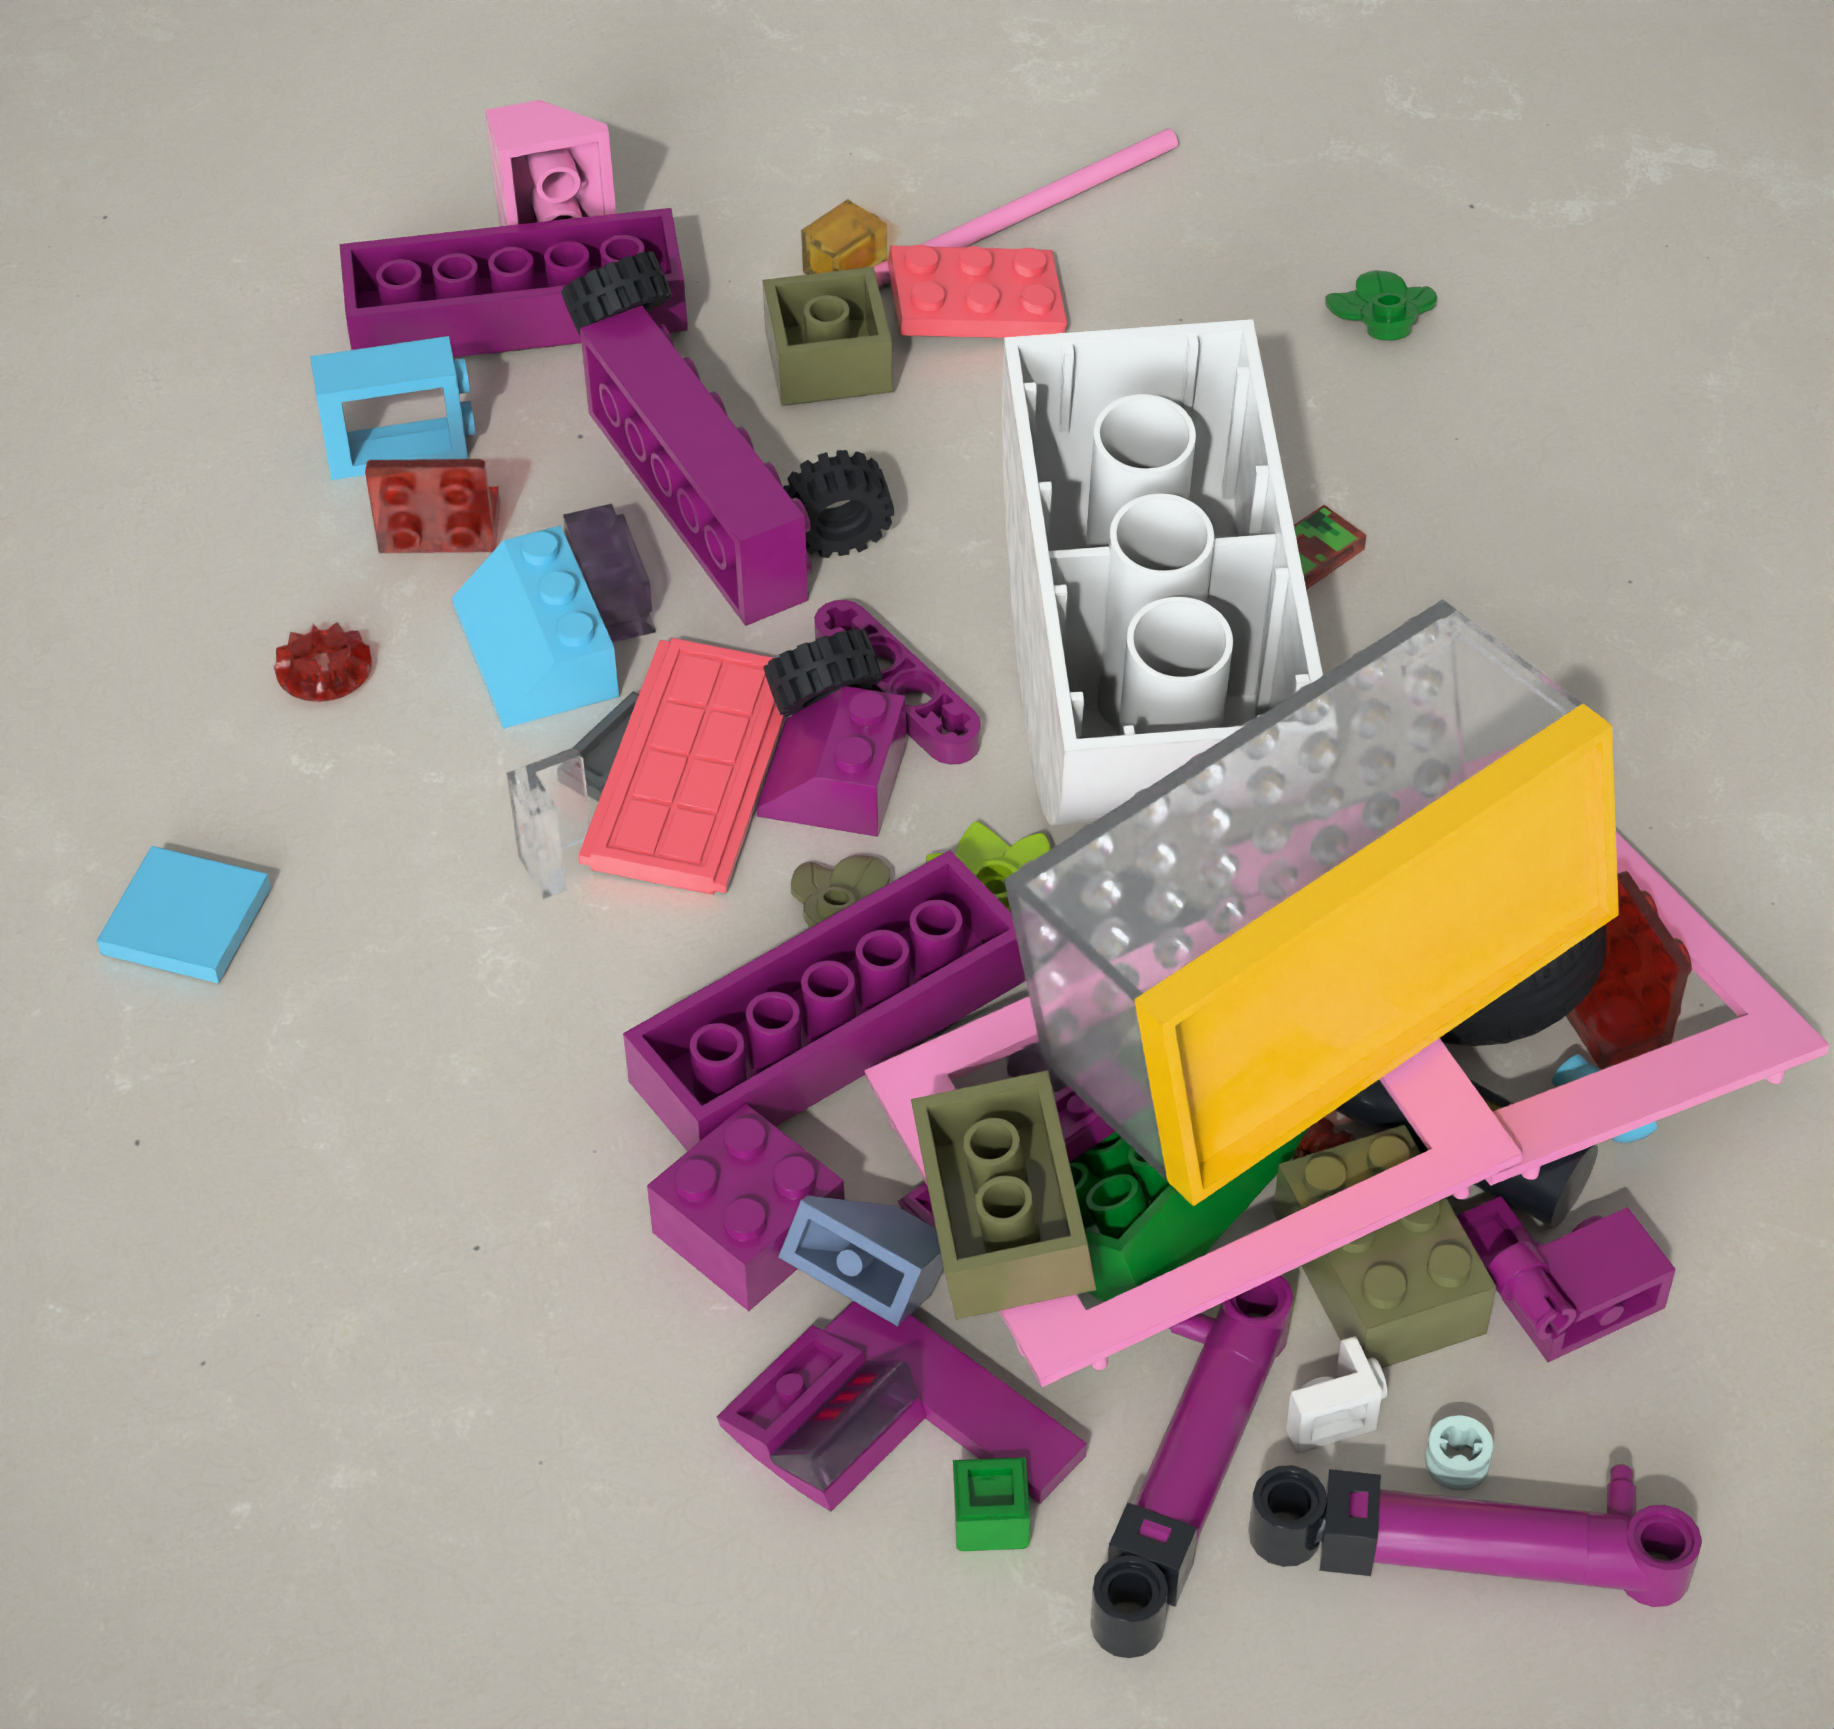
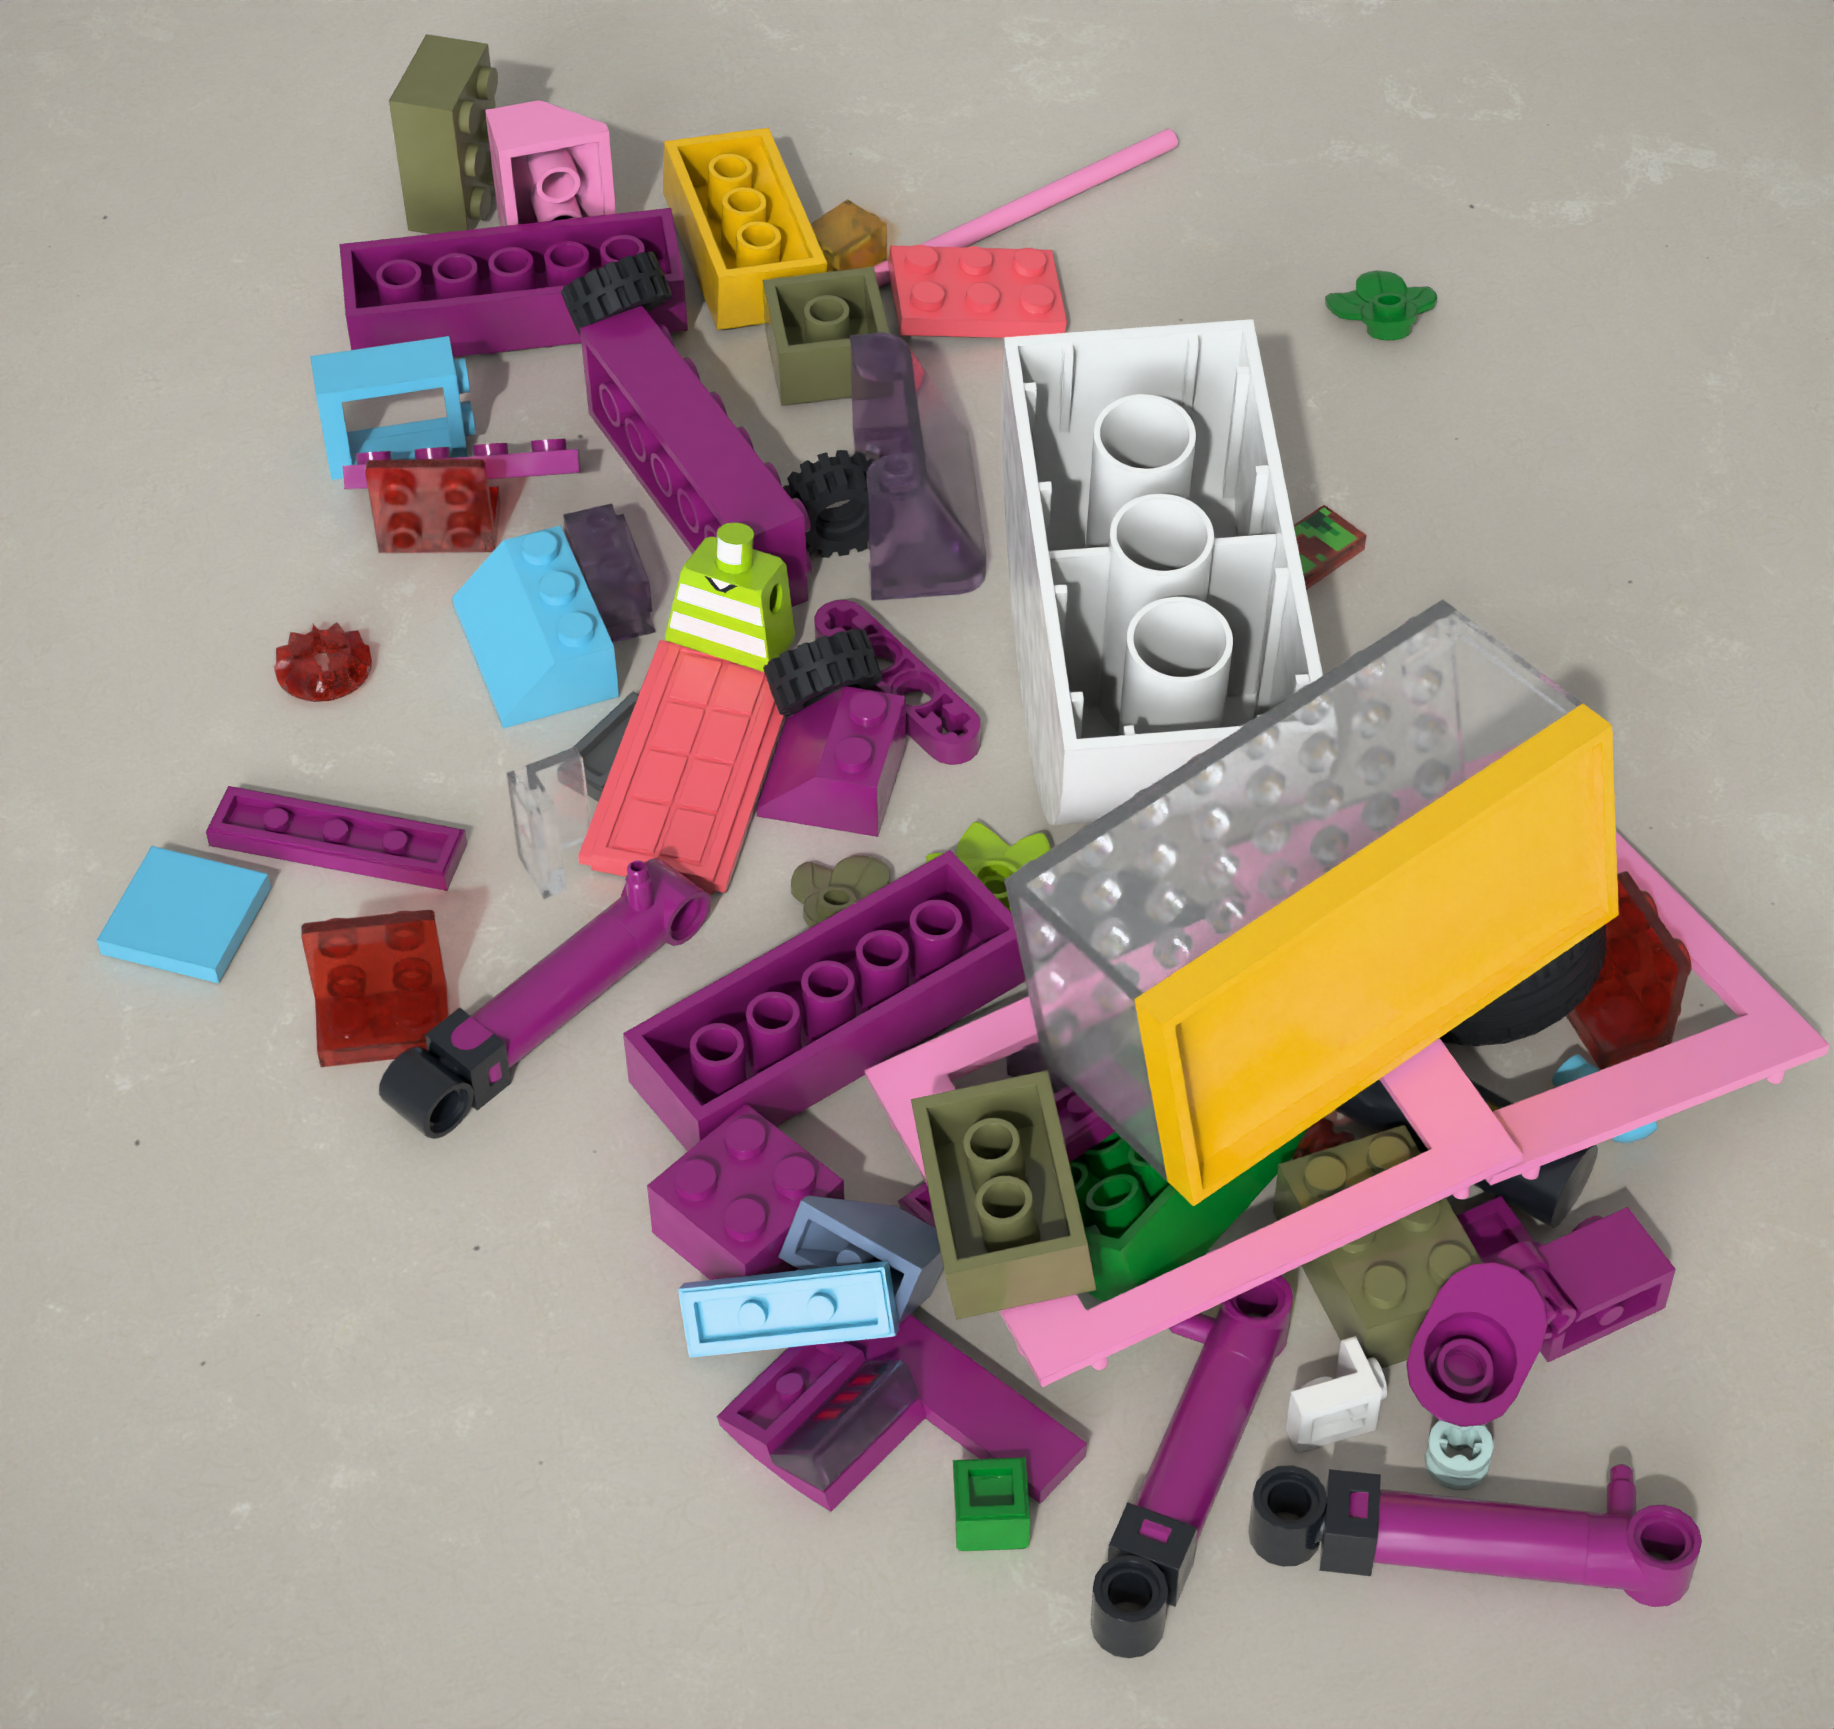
none -> magenta tile [206,786,467,891]
none -> clear red bracket [301,910,450,1068]
none -> magenta hinge [342,439,581,490]
none -> magenta piece [379,858,711,1139]
none -> olive brick [389,34,498,234]
none -> yellow slope [663,127,827,330]
none -> lime torso [665,523,795,673]
none -> tile [678,1261,900,1358]
none -> clear purple windscreen [850,332,986,601]
none -> magenta piece [1406,1262,1547,1427]

